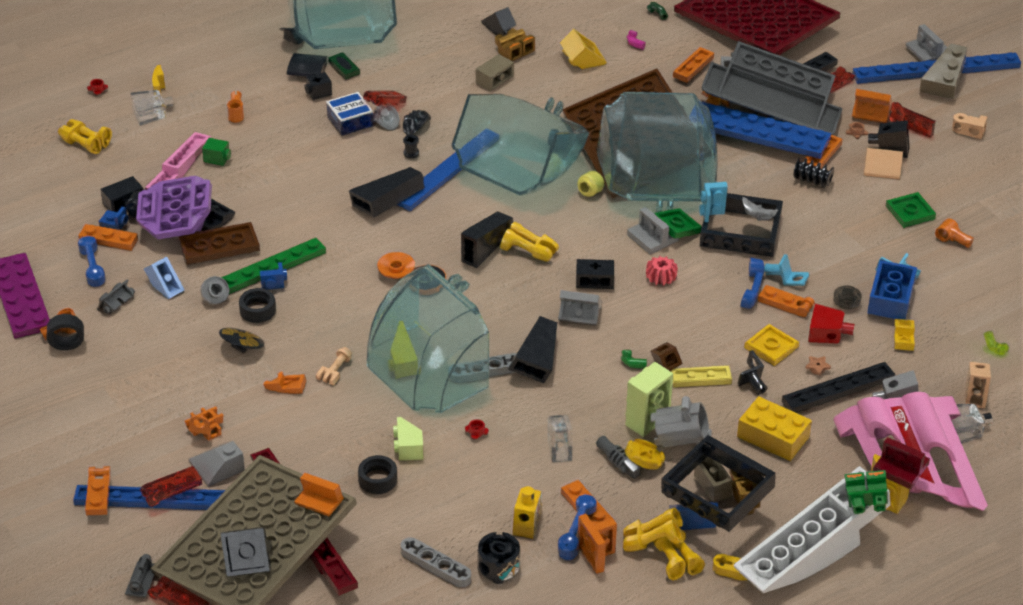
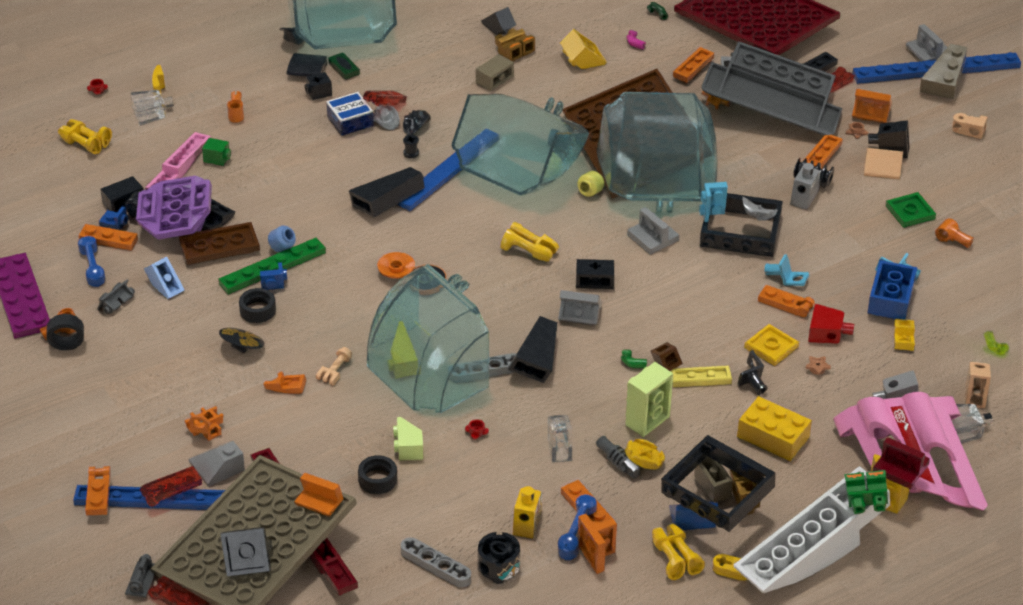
light grey plate [200,276,229,305] -> none
black slope [461,211,513,268] -> none
yellow piece [623,508,683,552] -> none
coral gear [646,255,678,286] -> none
light grey container [651,396,712,448] -> none
green tile [654,208,702,239] -> none
blue plate [688,101,831,159] -> none
blue piece [740,257,765,309] -> none
black plate [782,362,895,413] -> none
clear smoke plate [833,285,862,309] -> none
clear red plate [889,102,936,138] -> none
none -> medium blue head [268,225,296,252]
none -> light grey torso [790,163,820,210]

